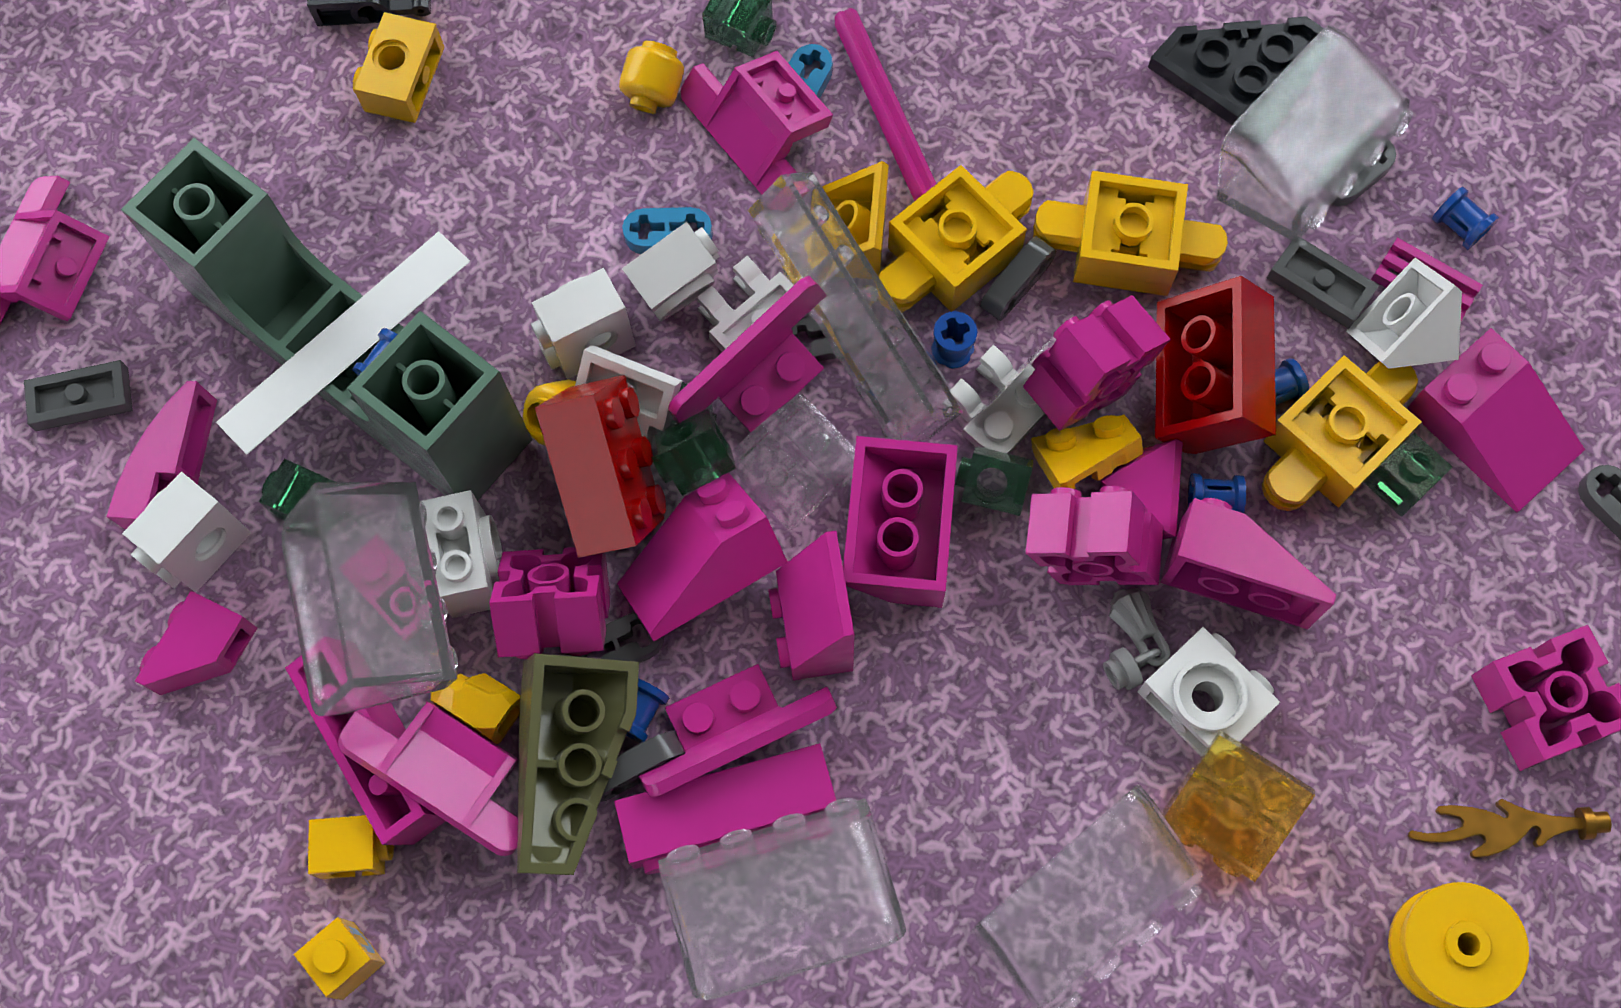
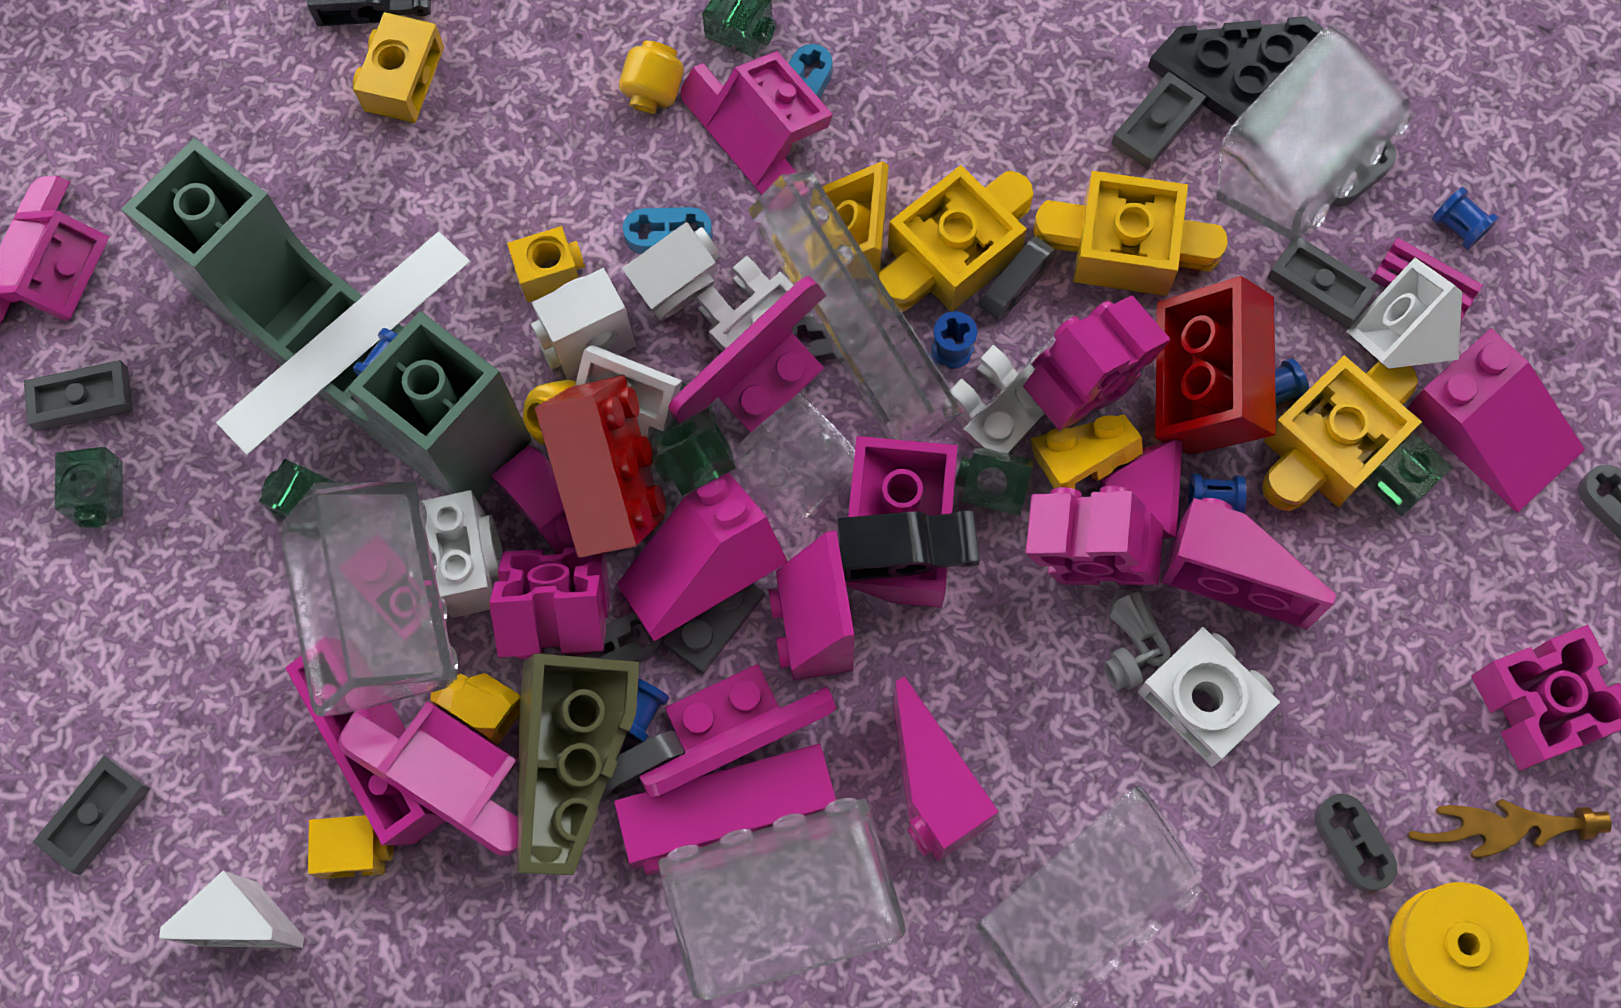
dark pink slope [106,381,217,530] -> none
white brick [122,471,251,592] -> none
dark pink slope [135,591,257,695] -> none
yellow brick [293,917,385,1000] -> none
dark pink axle [834,8,936,201] -> none
clear yellow plate [1161,730,1315,882] -> none
none -> dark grey plate [33,756,151,875]
none -> brick [55,447,123,528]
none -> white slope [159,871,304,948]
none -> dark pink brick [490,445,575,554]
none -> yellow brick [507,226,586,302]
none -> dark grey plate [662,583,765,674]
none -> black piece [838,511,980,582]
none -> dark pink slope [893,676,999,862]
none -> dark grey plate [1111,72,1206,170]
none -> dark grey beam [1315,794,1397,892]

